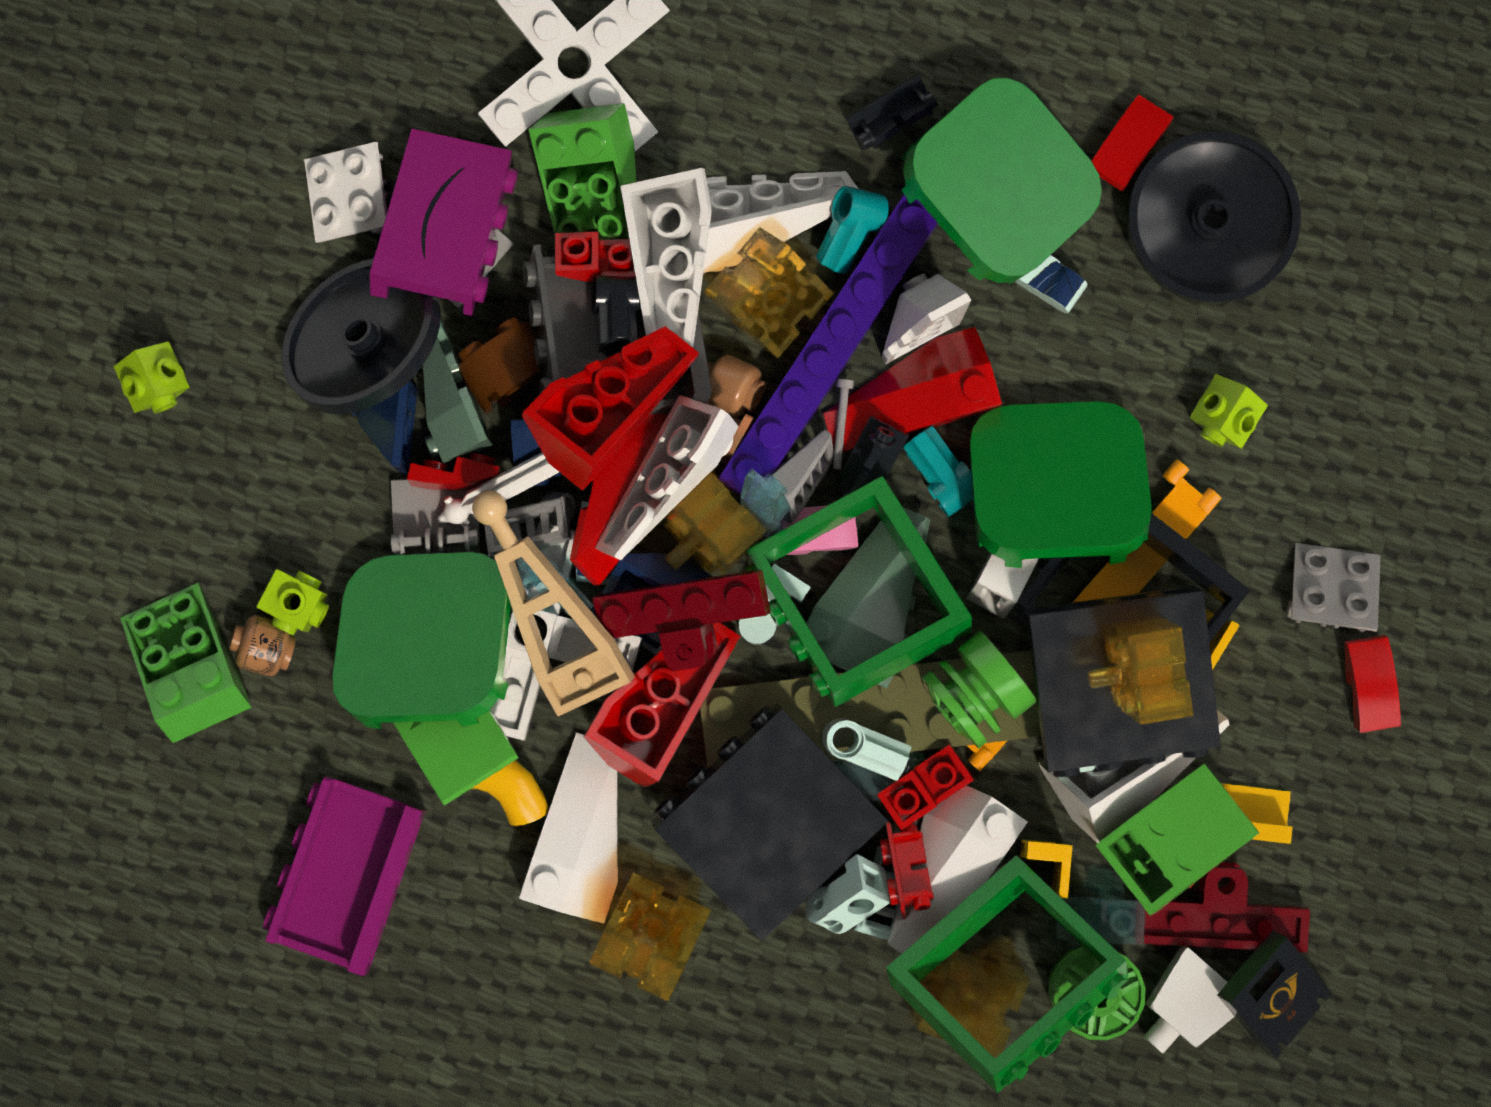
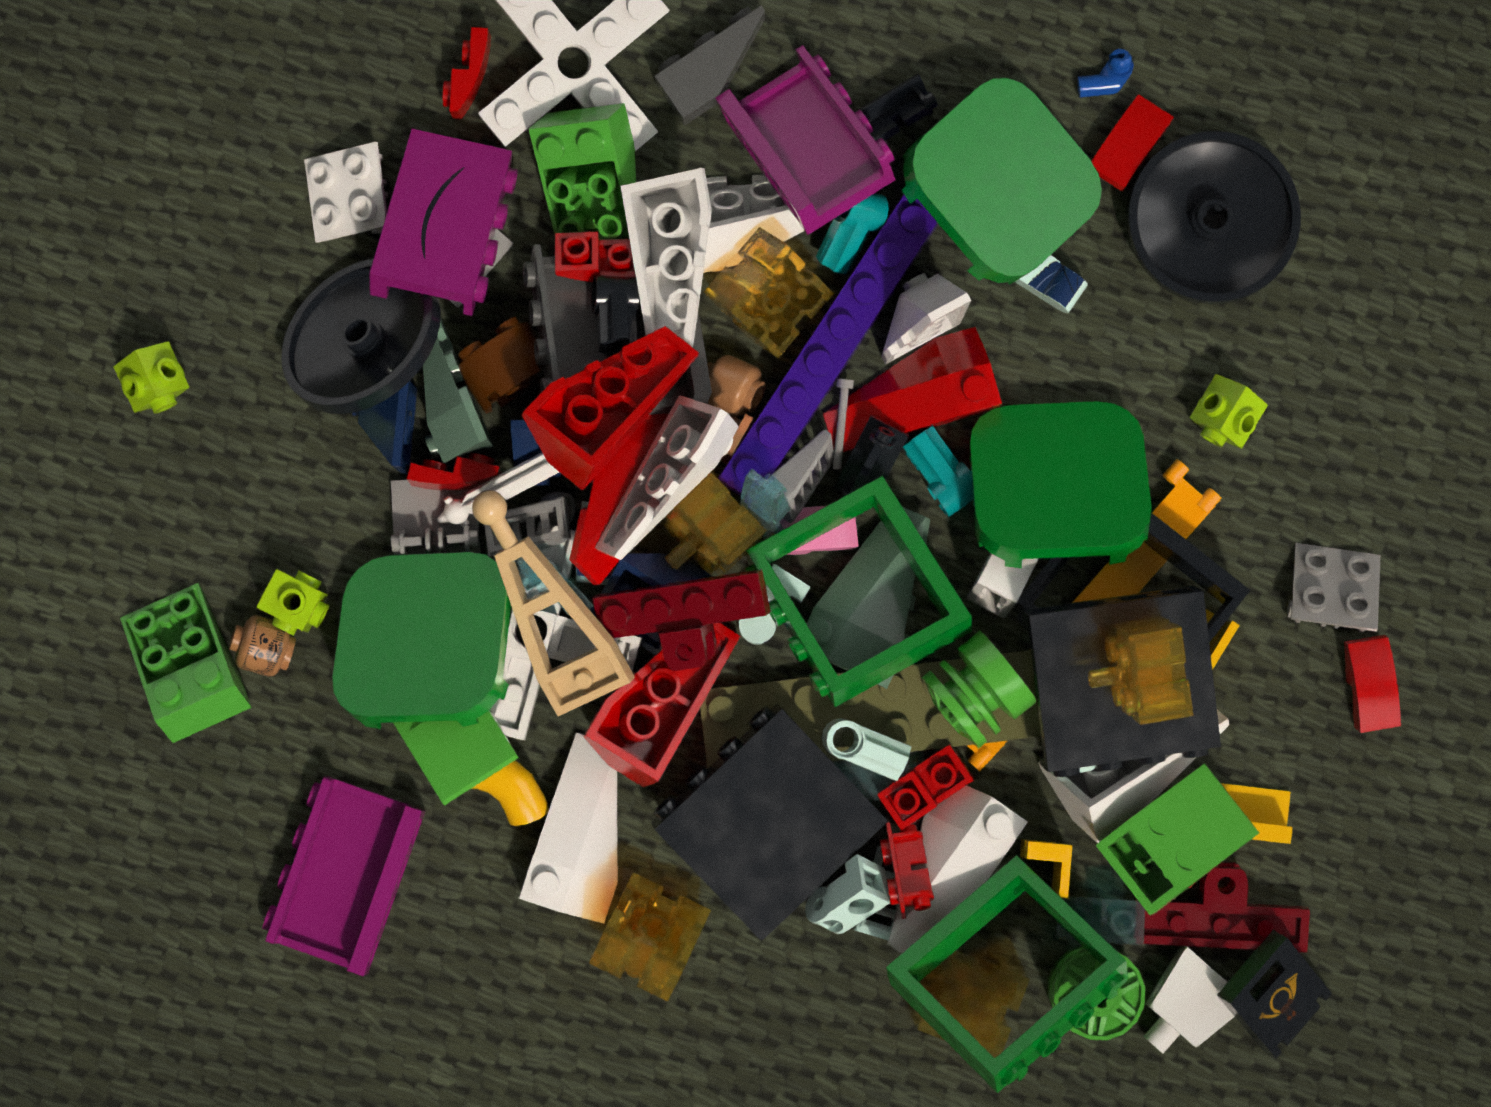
none -> red slope [443,27,491,119]
none -> dark grey slope [655,5,765,126]
none -> magenta panel [715,45,896,235]
none -> blue arm [1077,49,1134,98]

